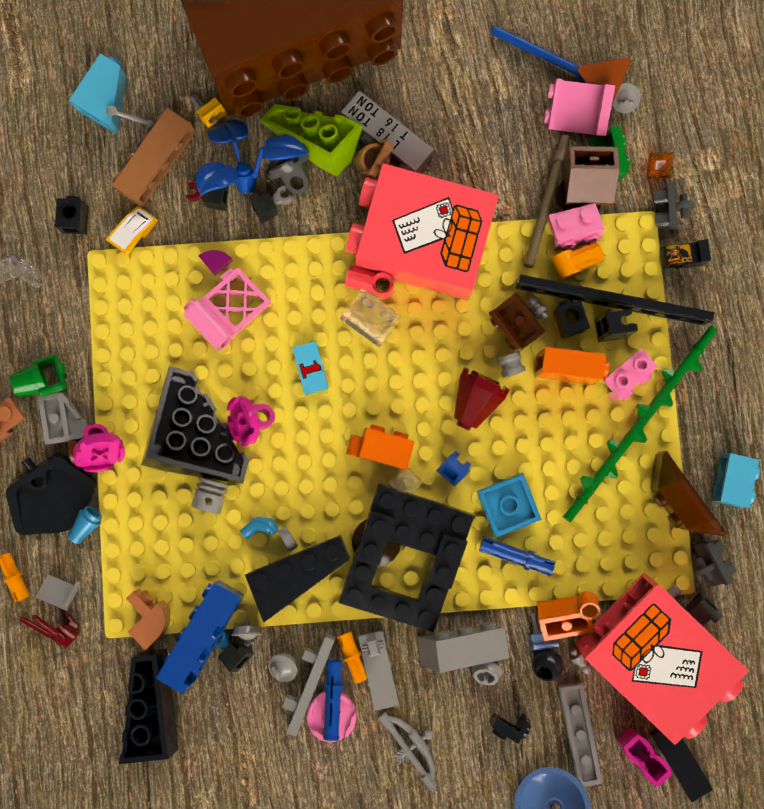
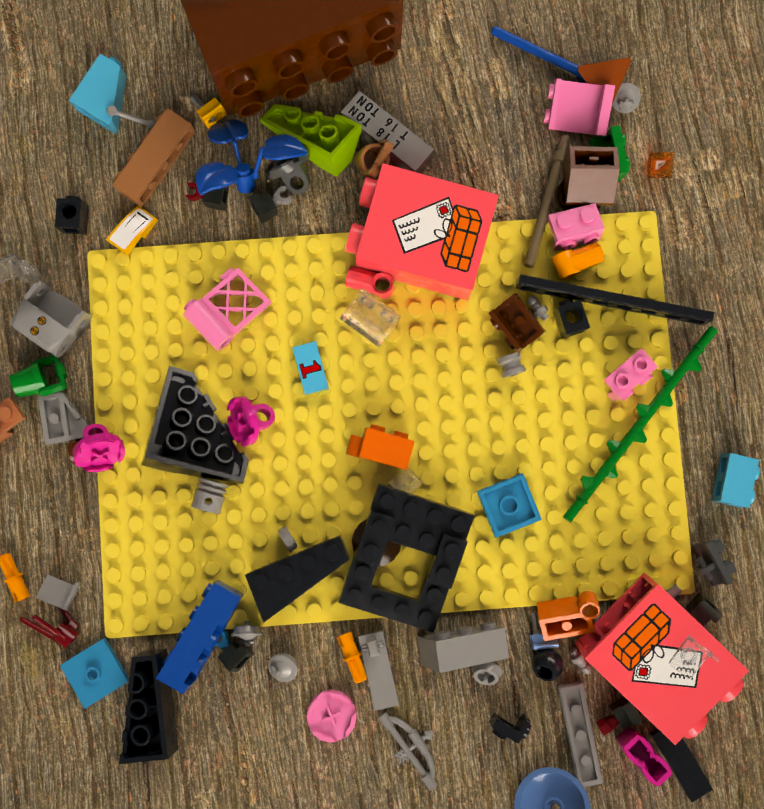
black animal [6,453,97,535] -> none
dark azure cone [68,506,102,544] -> none
nougat brick [126,589,170,650] -> none
magenta tile [199,250,233,276] -> none
dark azure arm [240,516,278,540] -> none
light grey hinge [282,633,336,737] -> none
blue pin [323,660,343,741] -> none
blue tile [436,451,471,487] -> none
dark red cone [454,367,510,430] -> none
blue pin [479,536,556,576] -> none
orange brick [534,347,609,385] -> none
black hinge [594,309,638,343] -> none
reddish brown wedge [650,451,727,536] -> none
dark grey hips [654,182,695,232] -> none
black leg [659,239,711,269] -> none
none -> light grey piece [11,281,92,357]
none -> dark azure plate [60,637,129,709]
none -> pearl dark grey piece [596,696,643,736]
none -> clear bracket [669,635,720,679]

